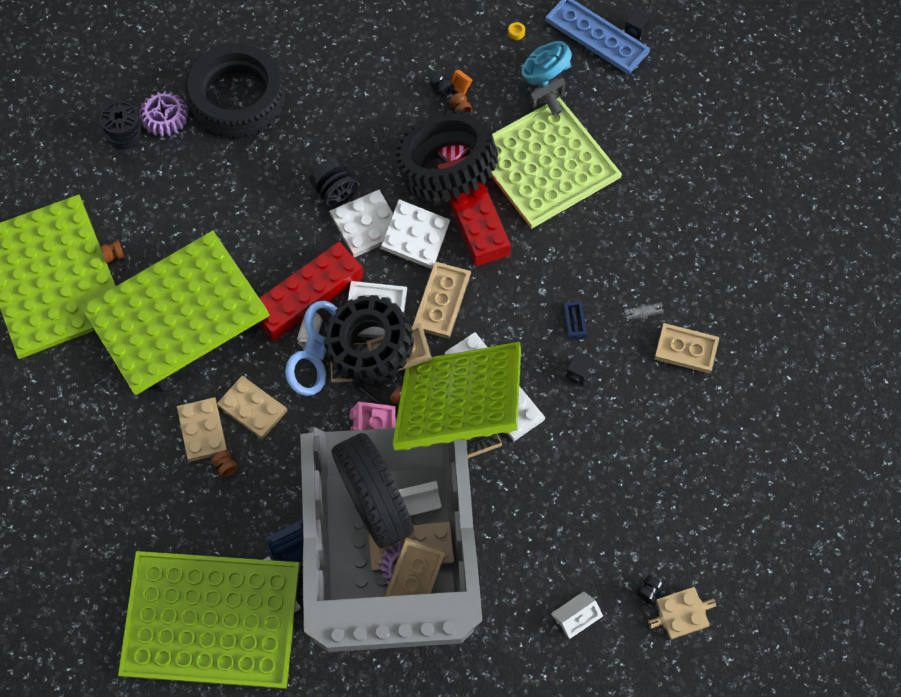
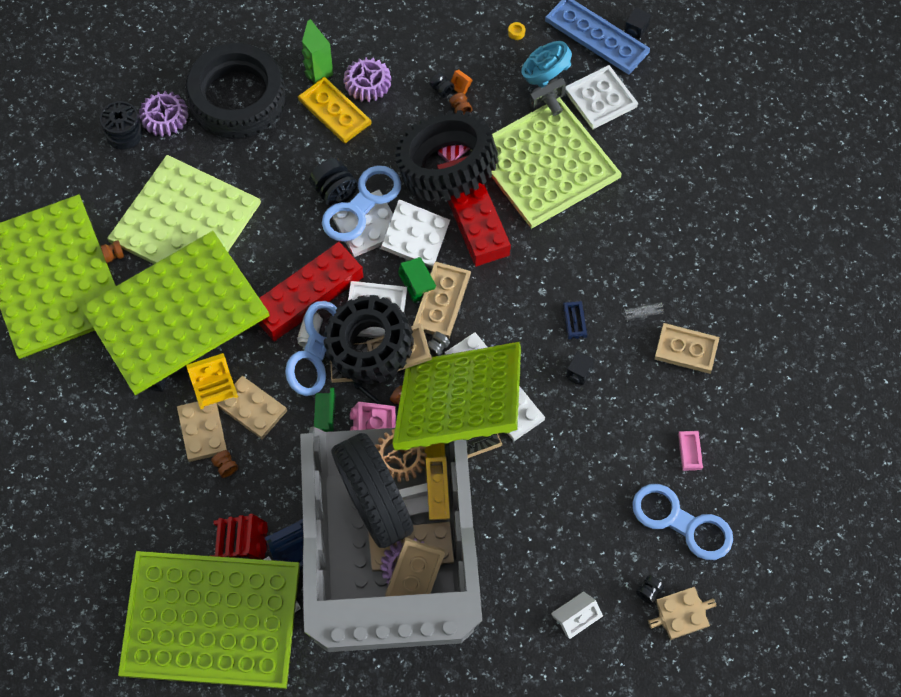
none -> yellowish green plate [107,155,261,264]
none -> yellow plate [186,353,238,410]
none -> red plate [210,514,268,560]
none -> yellow tile [298,77,371,144]
none -> bright green slope [302,19,333,84]
none -> green panel [314,388,336,432]
none -> light blue bar [322,165,401,242]
none -> lavender gear [343,57,391,102]
none -> light nougat gear [375,429,427,483]
none -> green panel [398,257,436,303]
none -> yellow bracket [425,443,450,520]
none -> dark grey wheel [427,331,450,357]
none -> white plate [565,65,638,130]
none -> light blue bar [632,484,733,560]
none -> bright pink tile [678,431,703,471]

